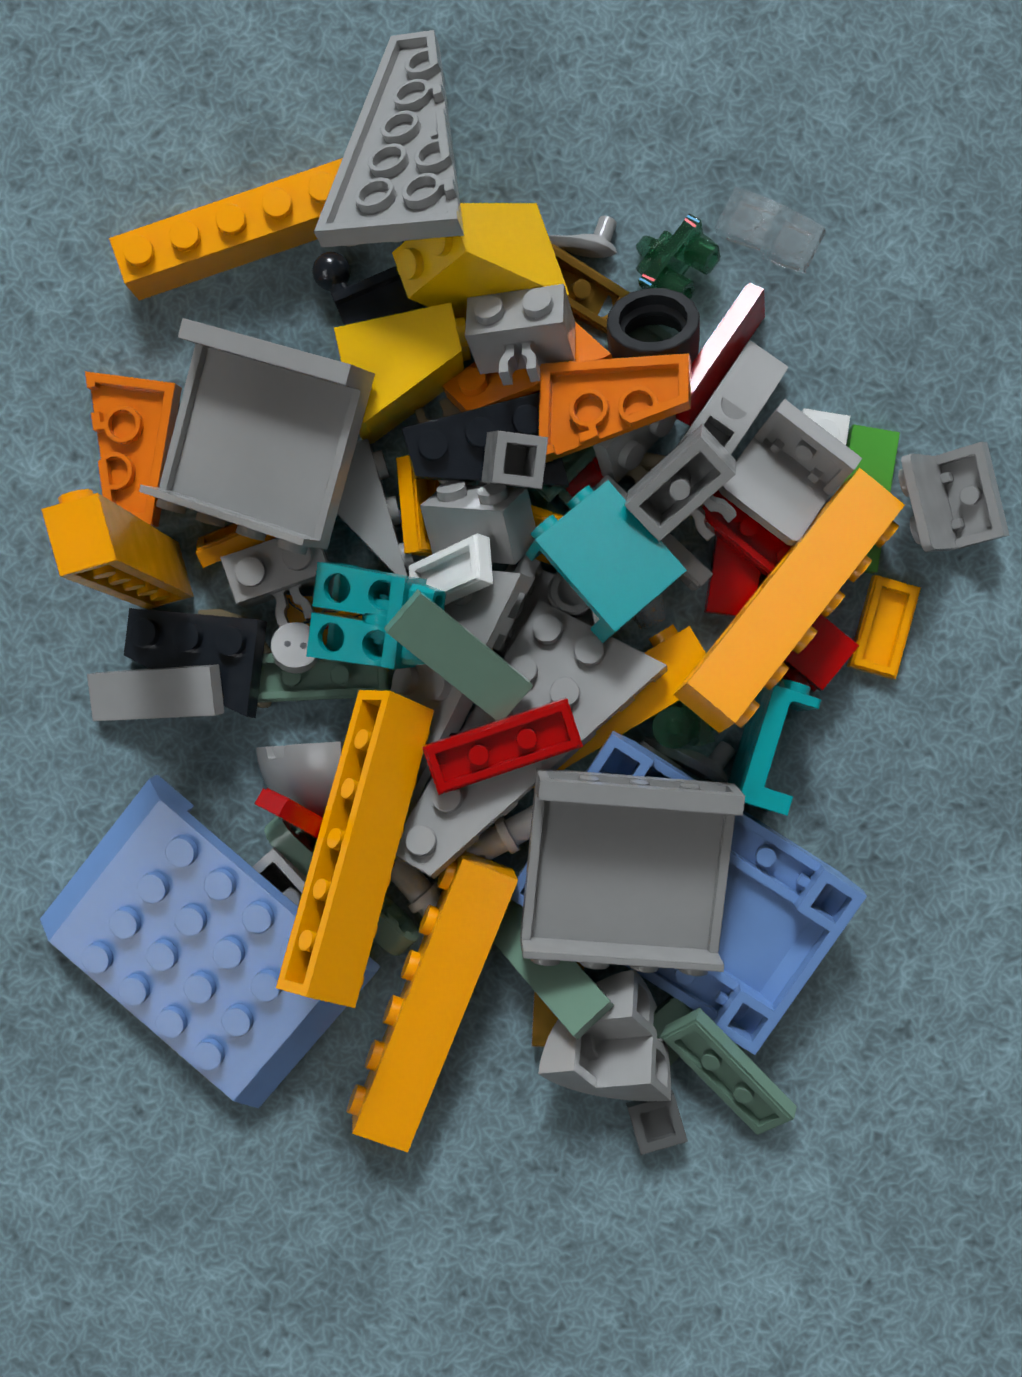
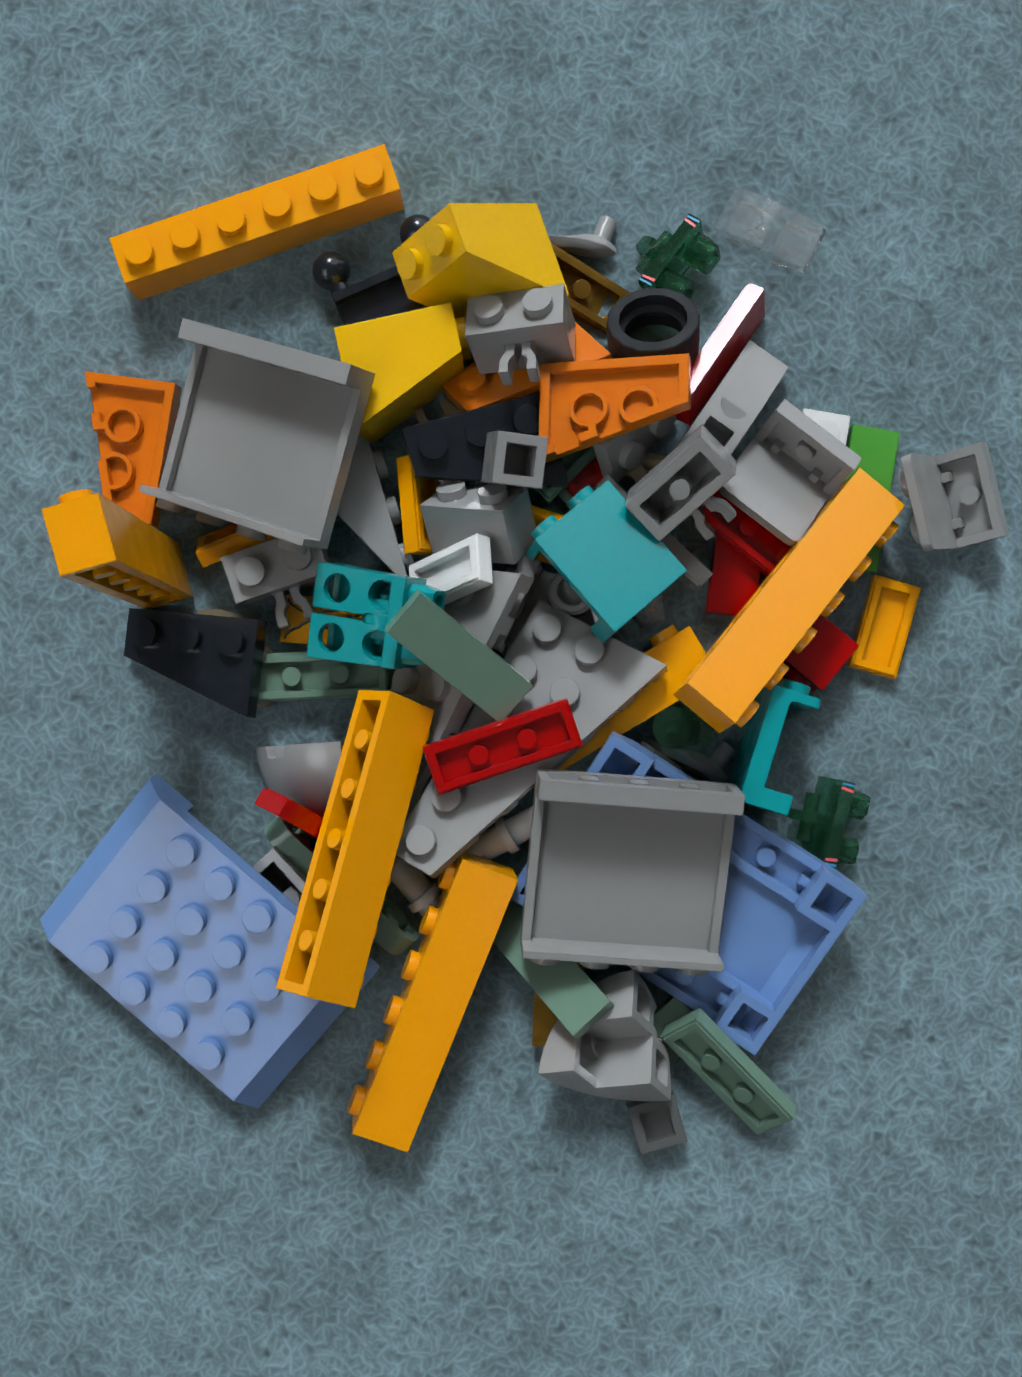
light grey tile [87,664,224,721] -> none
light grey tile [271,622,319,673] -> none
light grey wing [314,30,464,247] -> none
none -> clear green hips [786,776,870,869]

